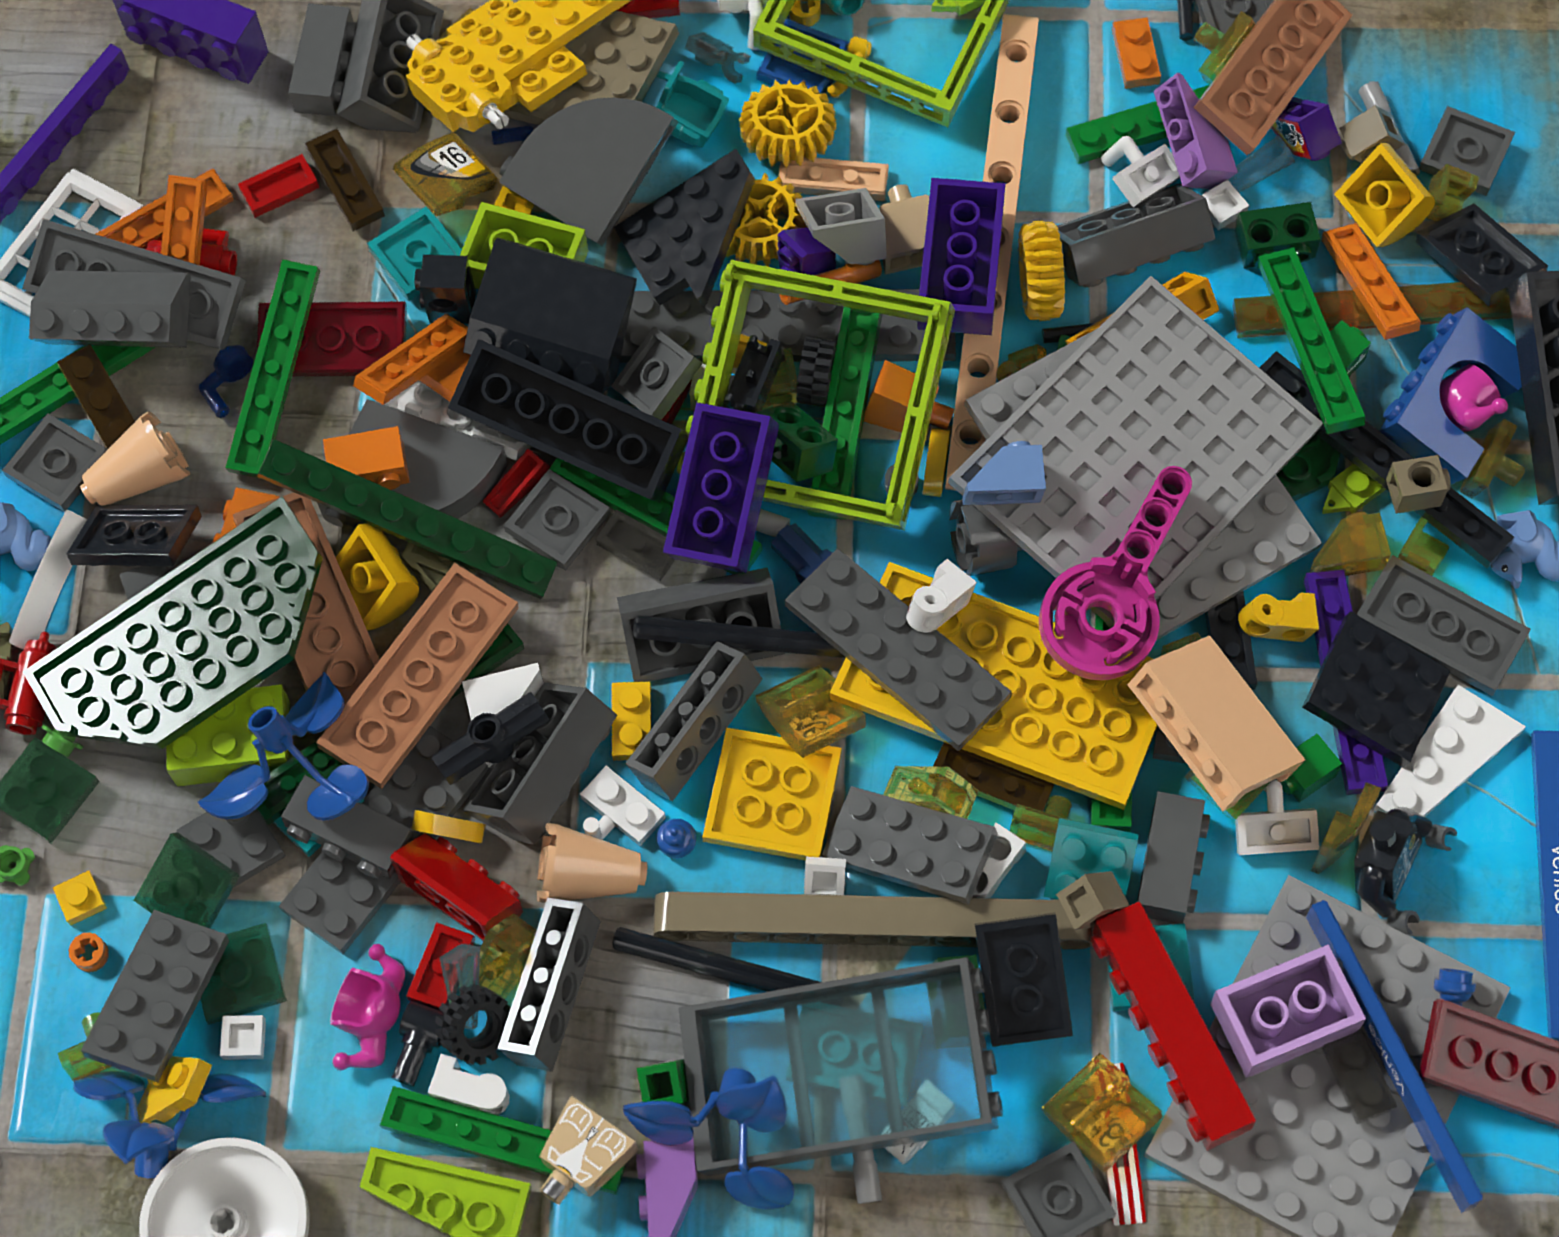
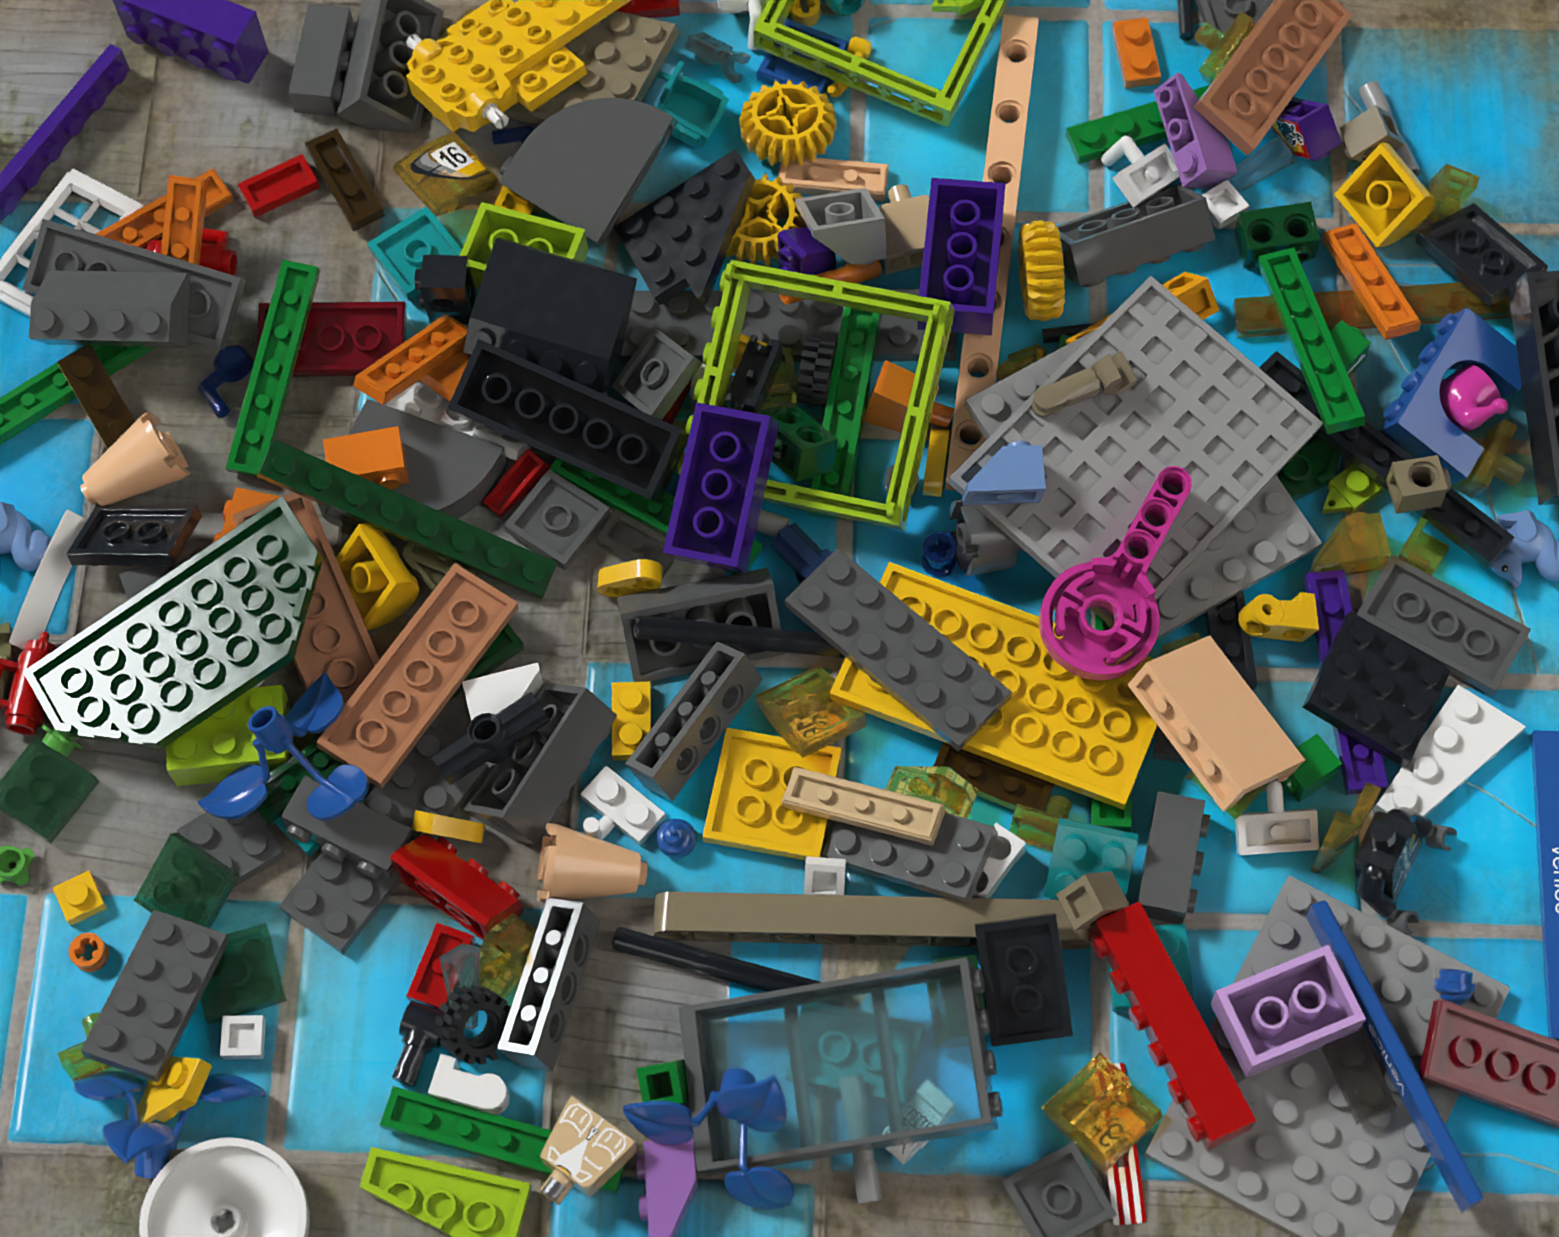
dark grey plate [2,414,107,512] -> none
dark pink piece [330,944,406,1071] -> none
white leg [906,559,977,633] -> none
dark grey plate [1419,106,1515,196] -> none
none -> yellow beam [597,559,663,598]
none -> tan tile [781,767,945,846]
none -> clear blue bush [922,532,957,578]
none -> dark tan piece [1031,350,1137,417]

